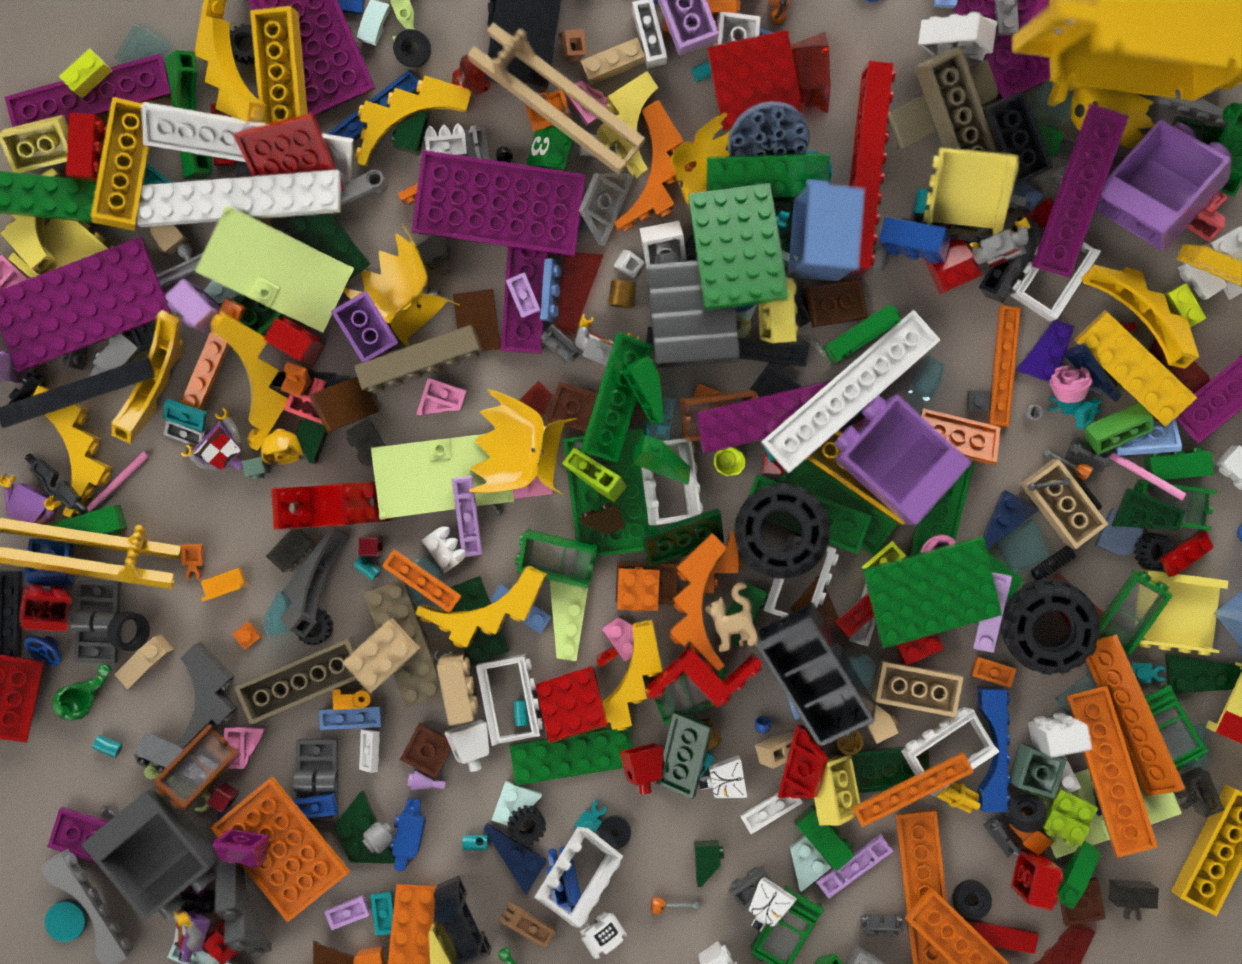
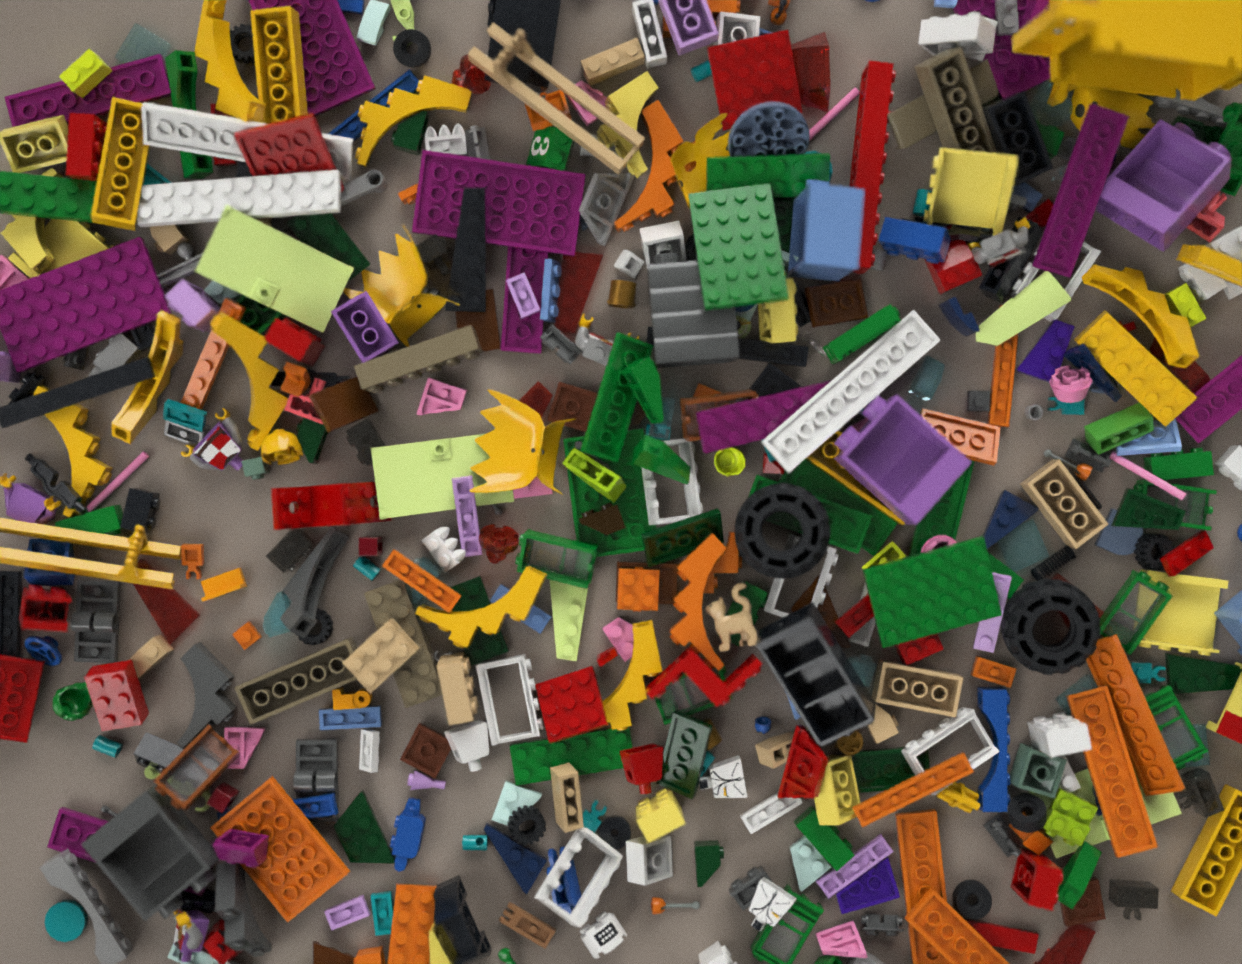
black tyre [107,611,150,651] -> none
light grey head [362,822,393,853] -> none
black hinge [496,146,513,163] -> none
teal piece [513,699,530,726] -> none
nougat brick [559,29,587,62] -> none
teal plate [776,211,790,236] -> none
dark grey hinge [1028,477,1071,491] -> none
teal plate [1074,398,1102,430] -> none
none -> brick [84,659,149,732]
none -> black brick [120,488,161,533]
none -> clear red wing [132,559,200,644]
none -> black wing [445,187,486,312]
none -> clear red tile [478,524,519,564]
none -> tan brick [550,763,584,833]
none -> white slope [626,836,673,886]
none -> light yellow brick [635,788,685,843]
none -> bright pink bar [809,87,860,141]
none -> bright pink wing [815,921,867,958]
none -> dark purple wing [835,857,900,914]
none -> dark blue slope [939,296,980,336]
none -> yellowish green panel [976,271,1071,346]

